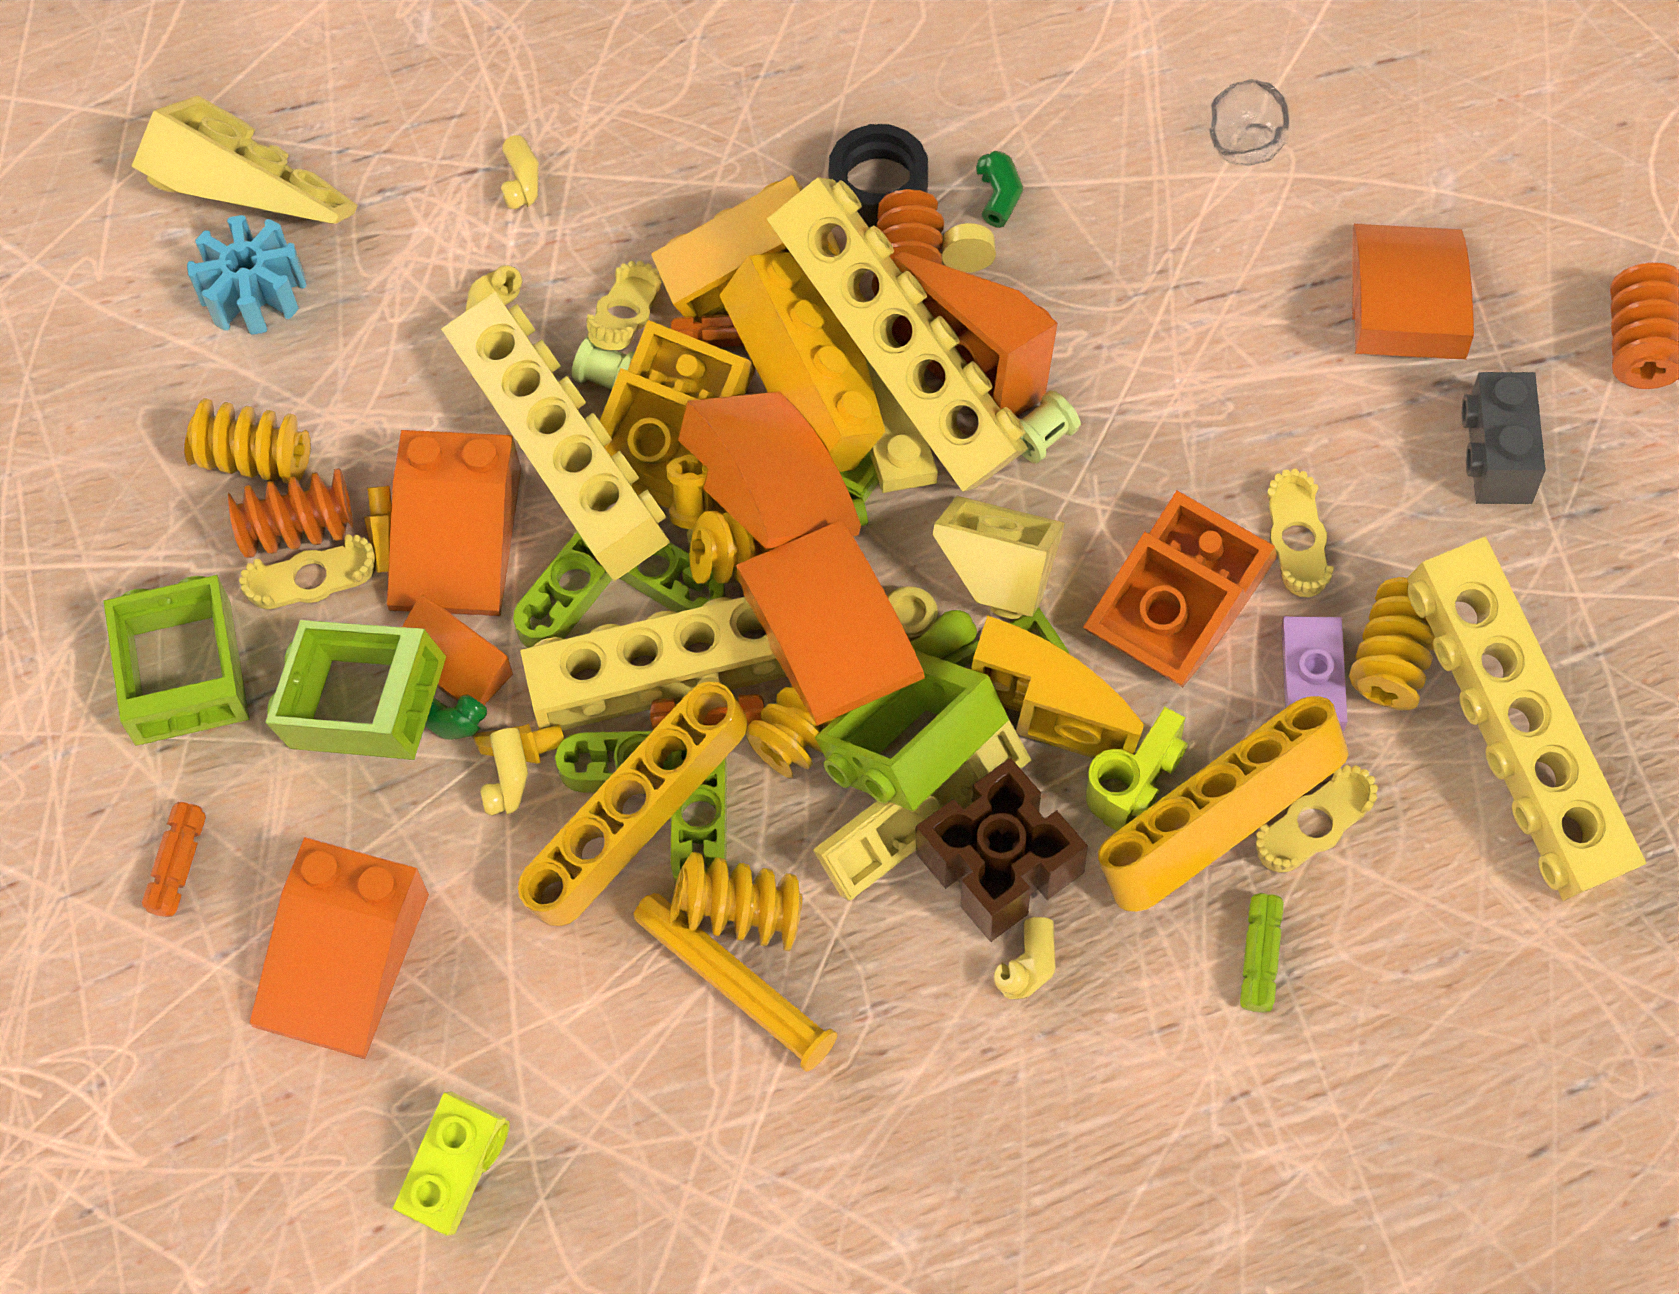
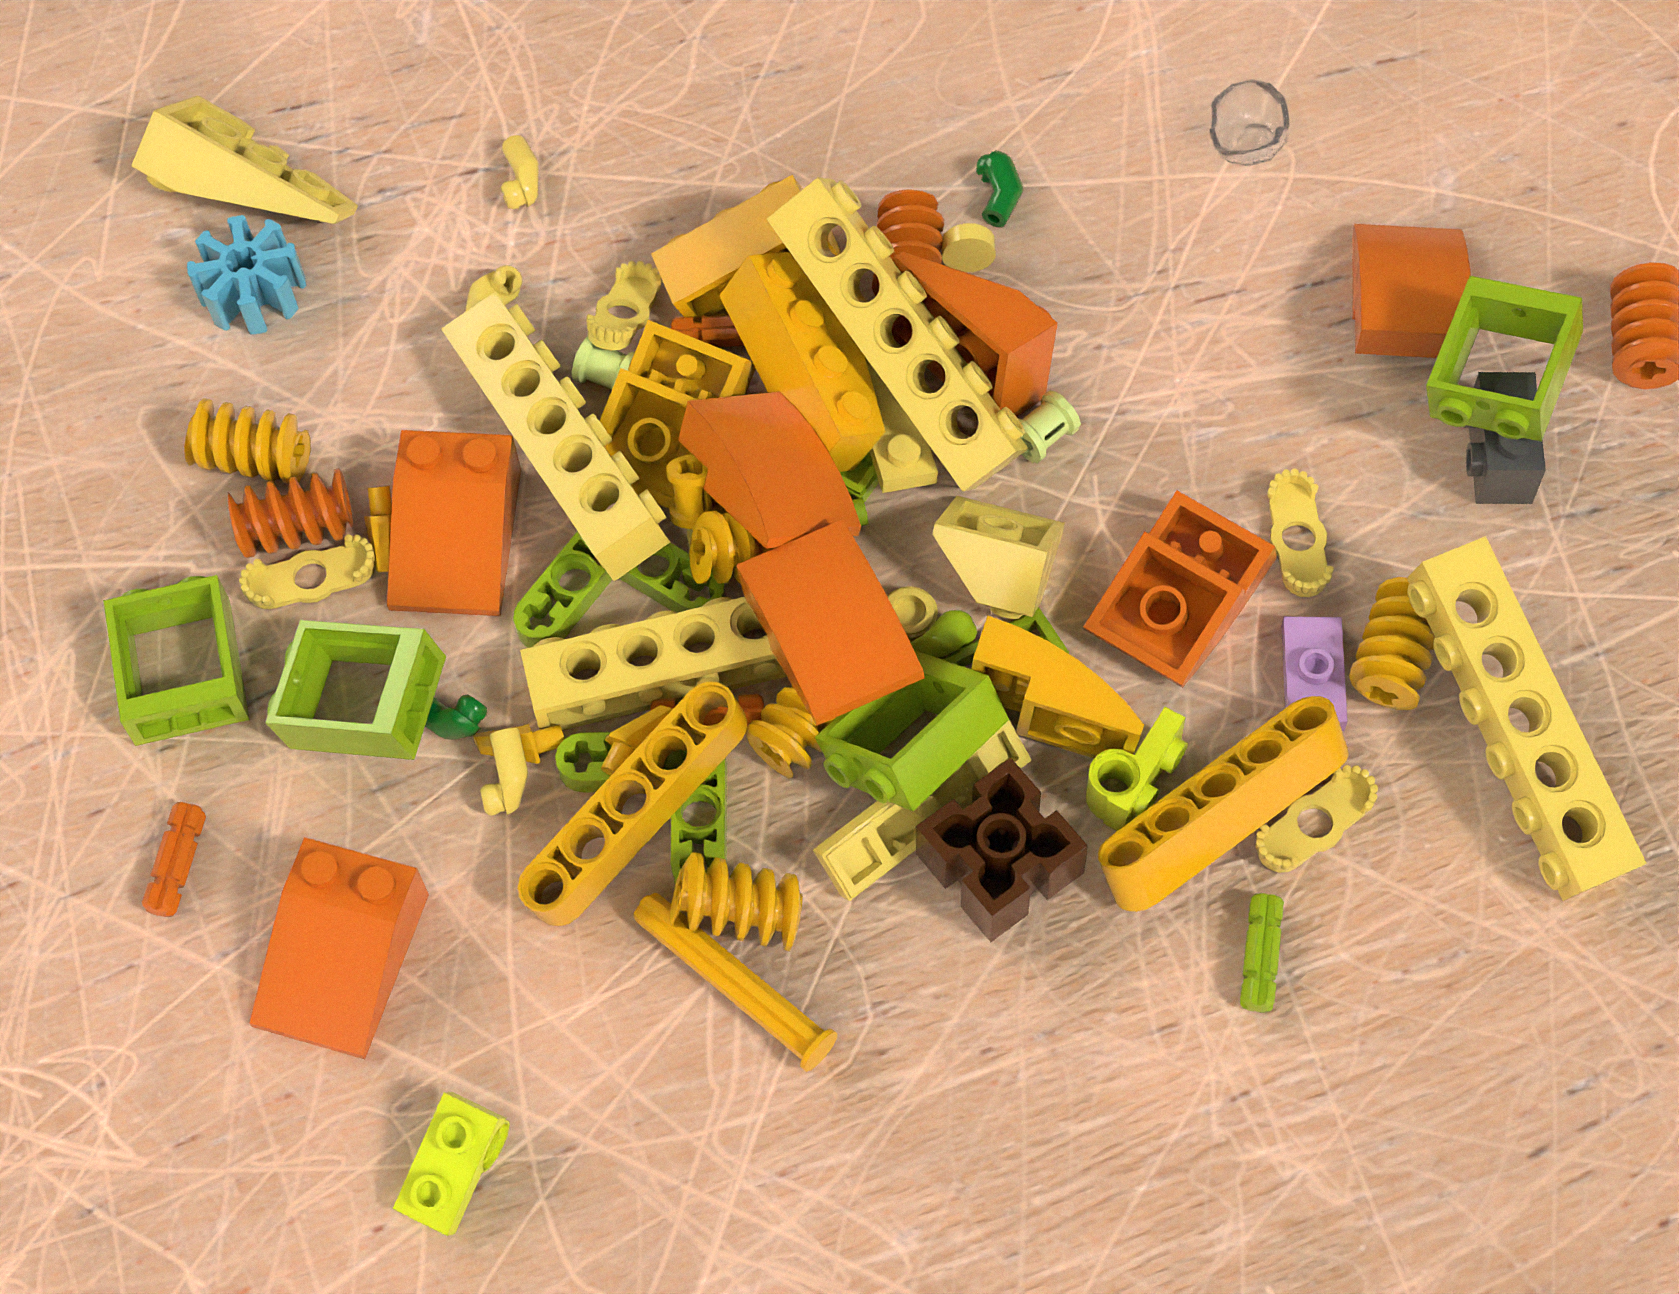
orange slope [402,594,513,705] -> none
black tyre [829,124,928,228] -> none
light yellow arm [994,917,1055,999] -> none
none -> yellow bar [601,705,673,776]
none -> lime window [1426,276,1583,442]

